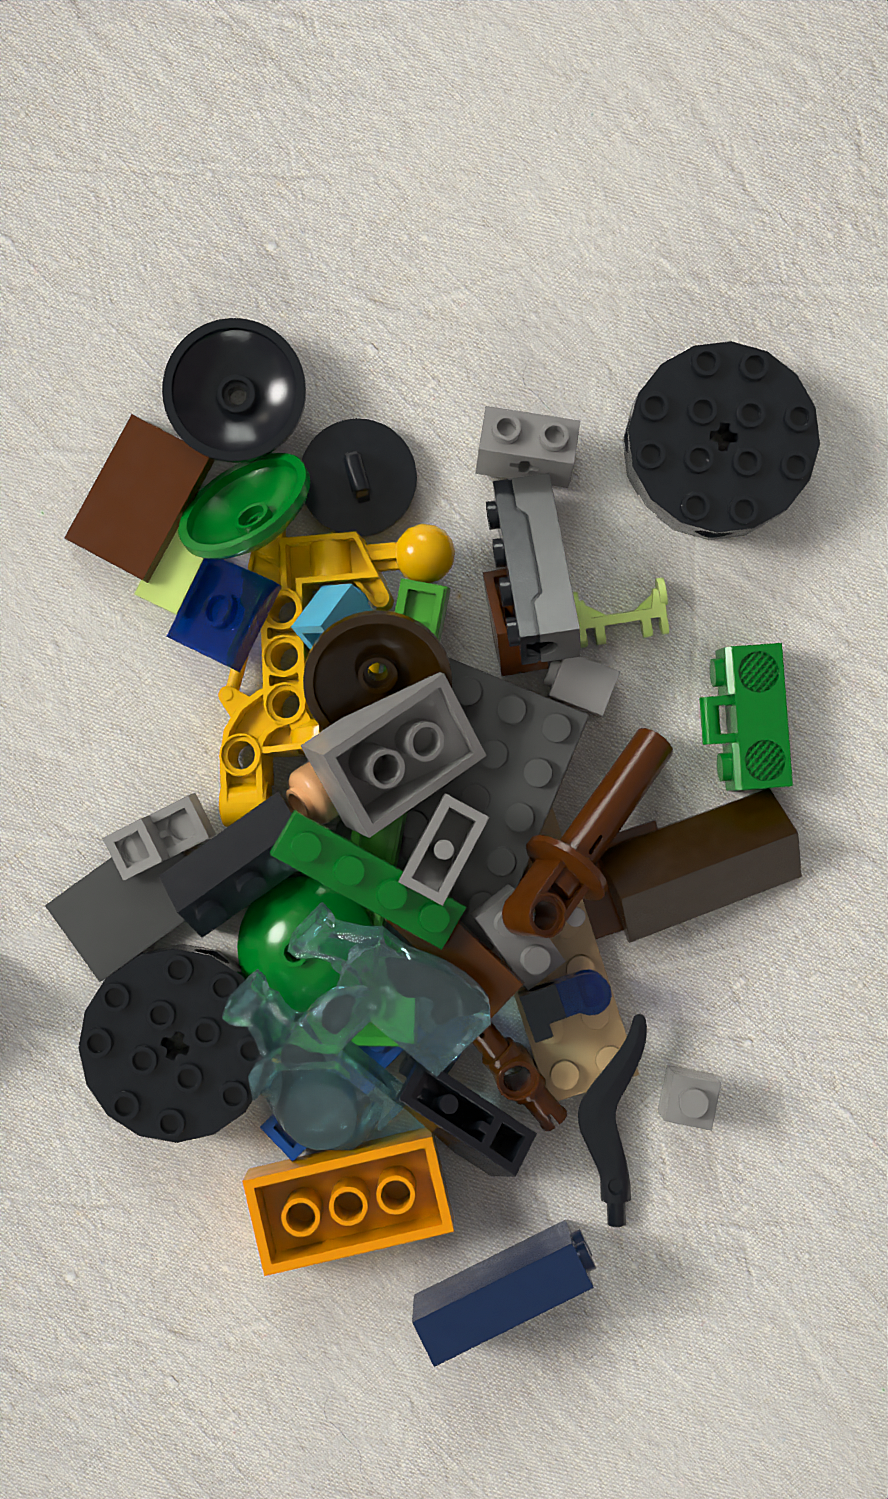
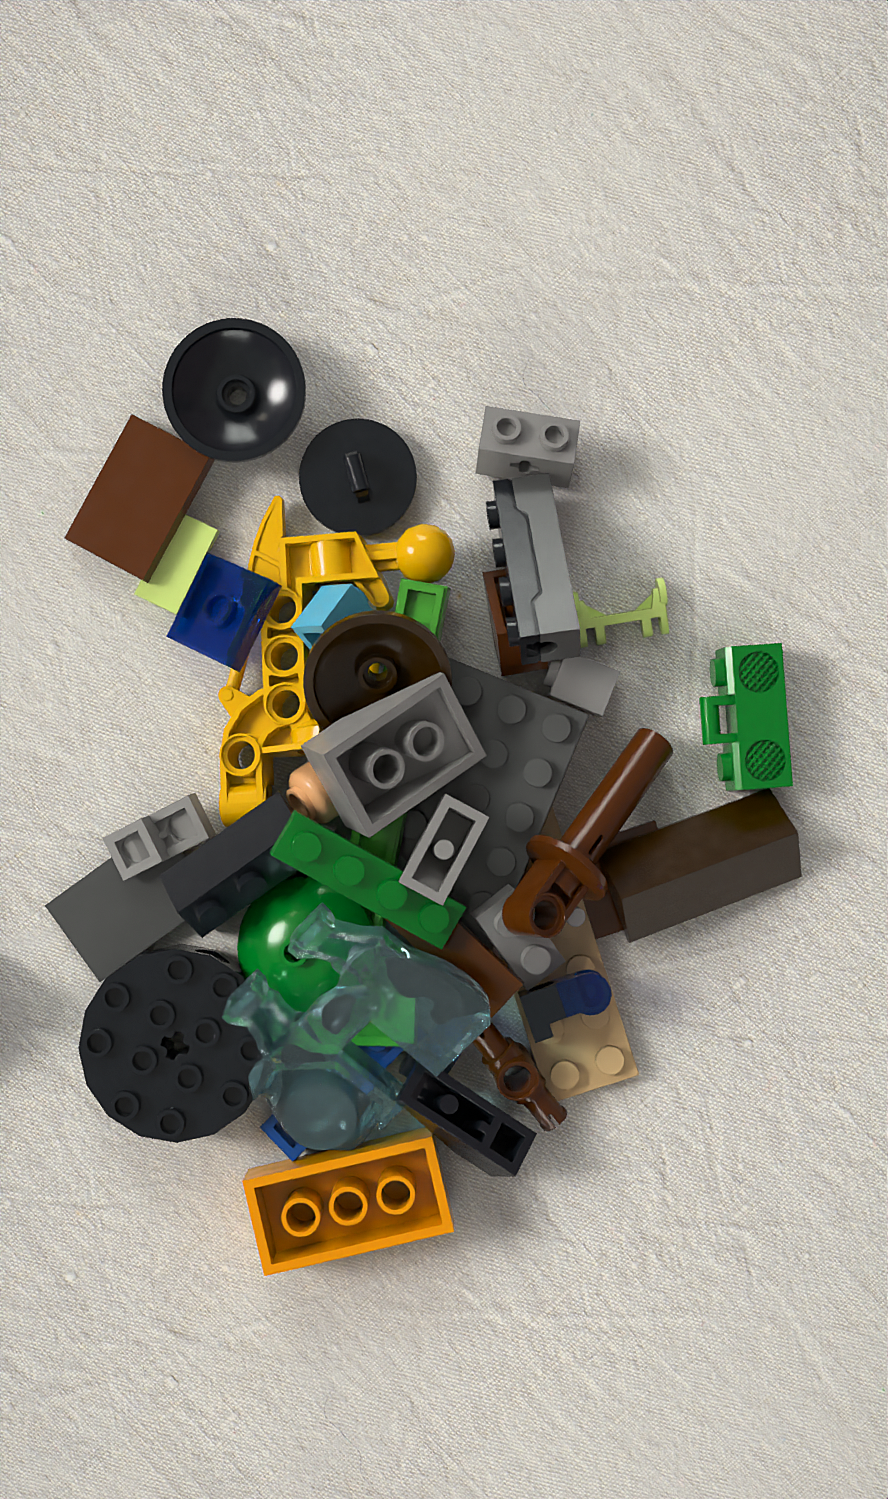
green dish [178,453,310,559] -> none
dark blue brick [412,1219,596,1367] -> none
black piece [578,1014,647,1227] -> none
black brick [622,341,820,540] -> none
light grey brick [658,1065,721,1131] -> none

